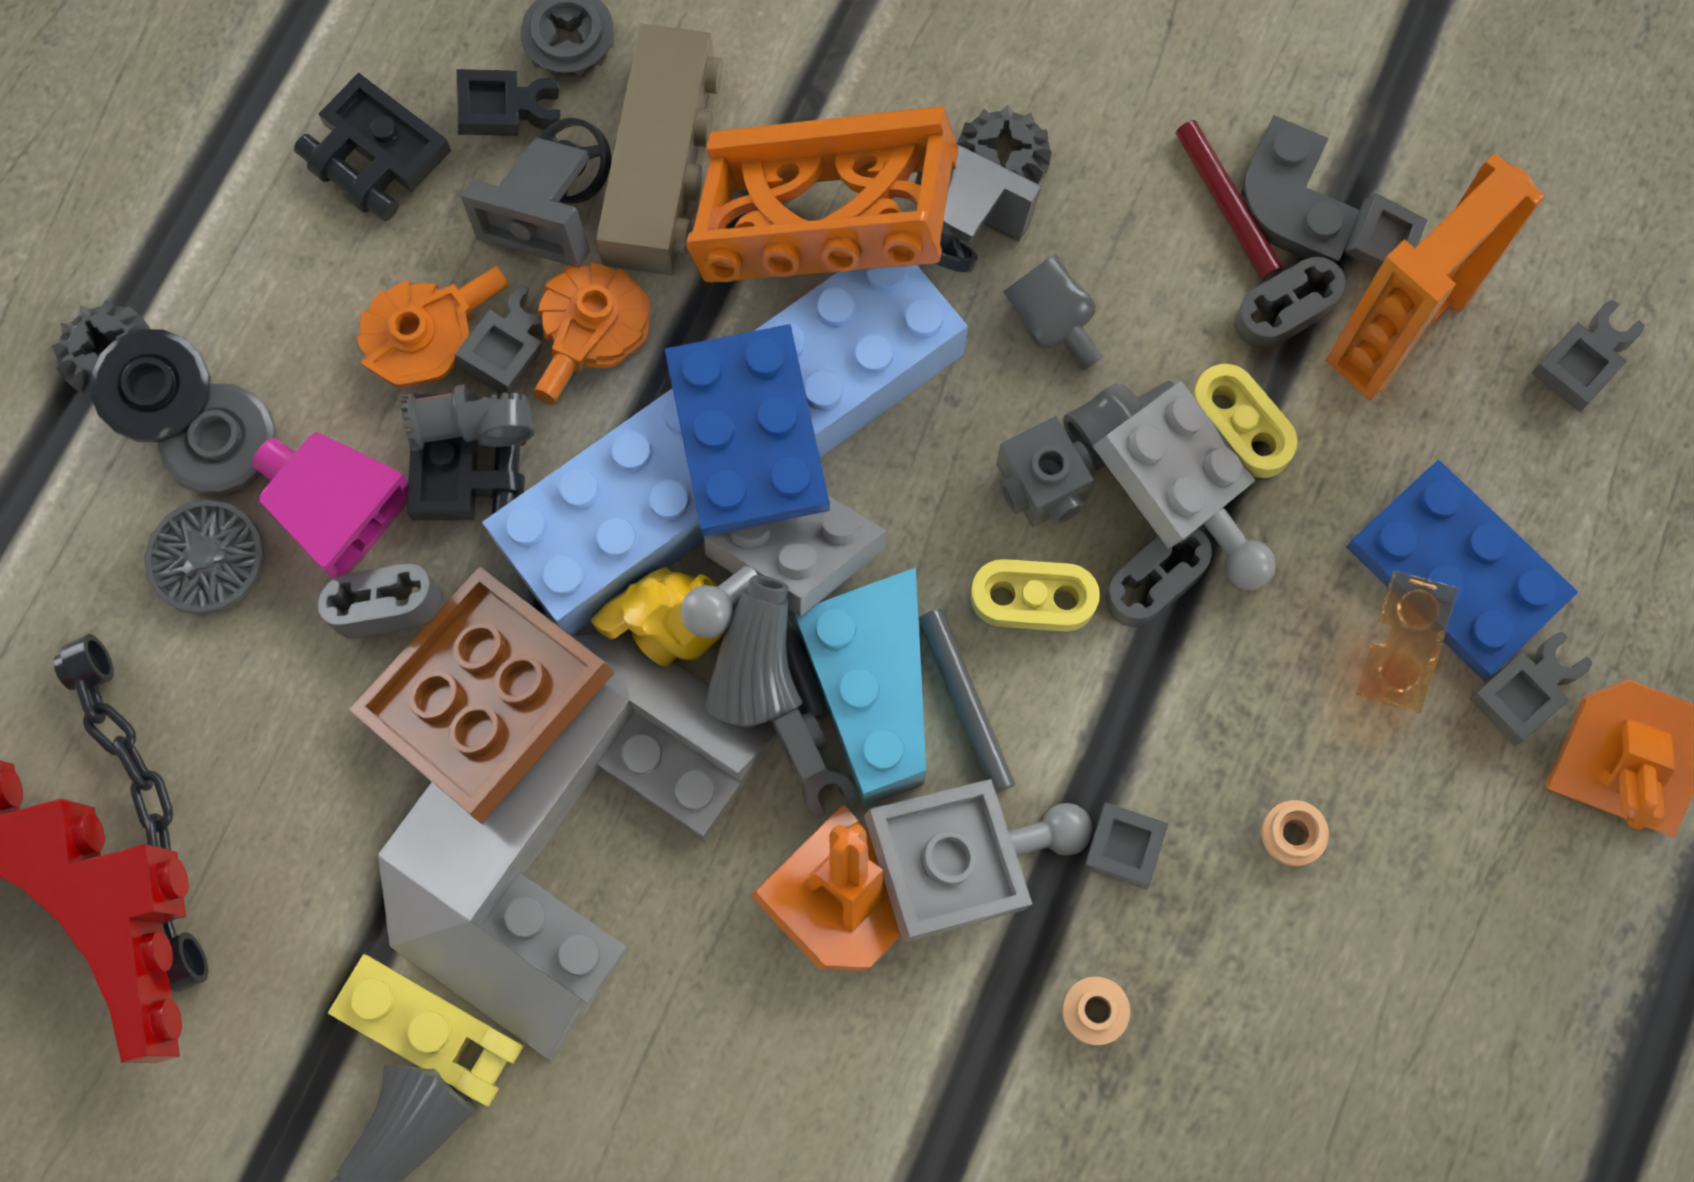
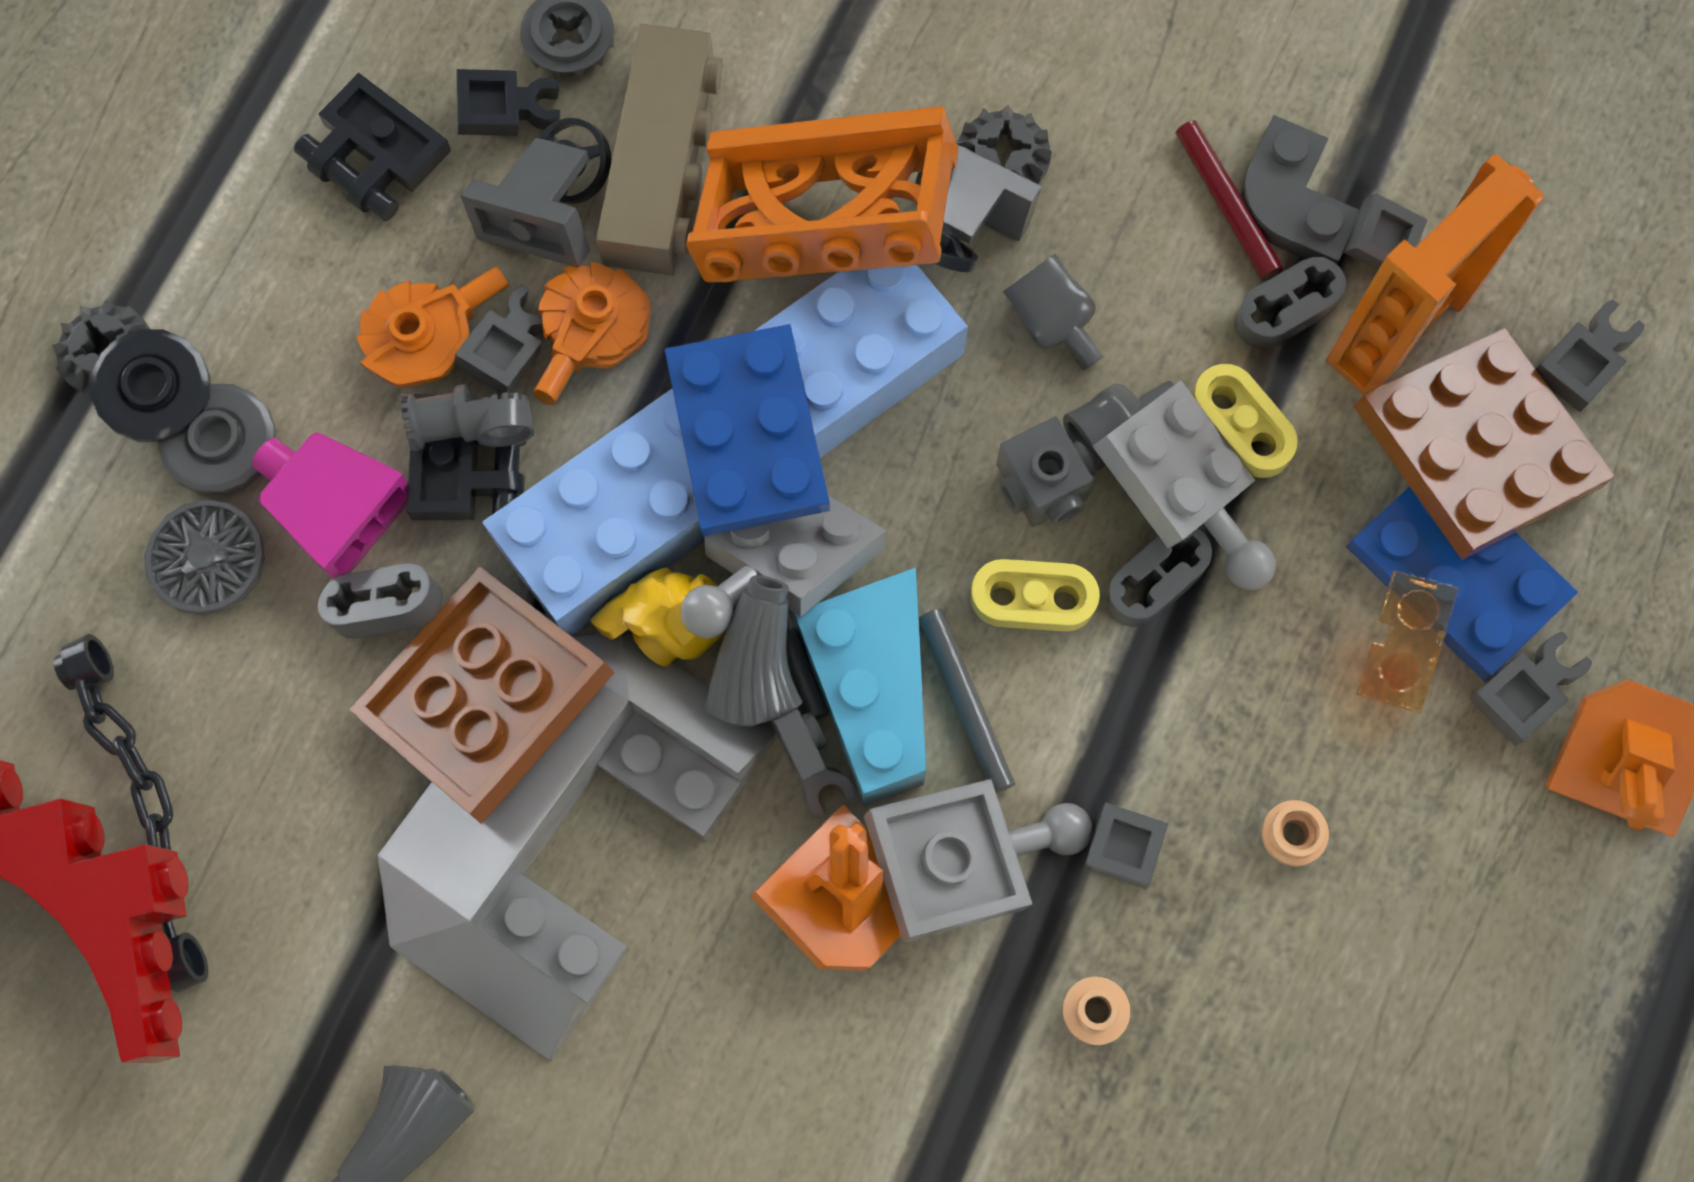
light yellow plate [328,954,524,1107] -> none
none -> plate [1353,328,1615,560]

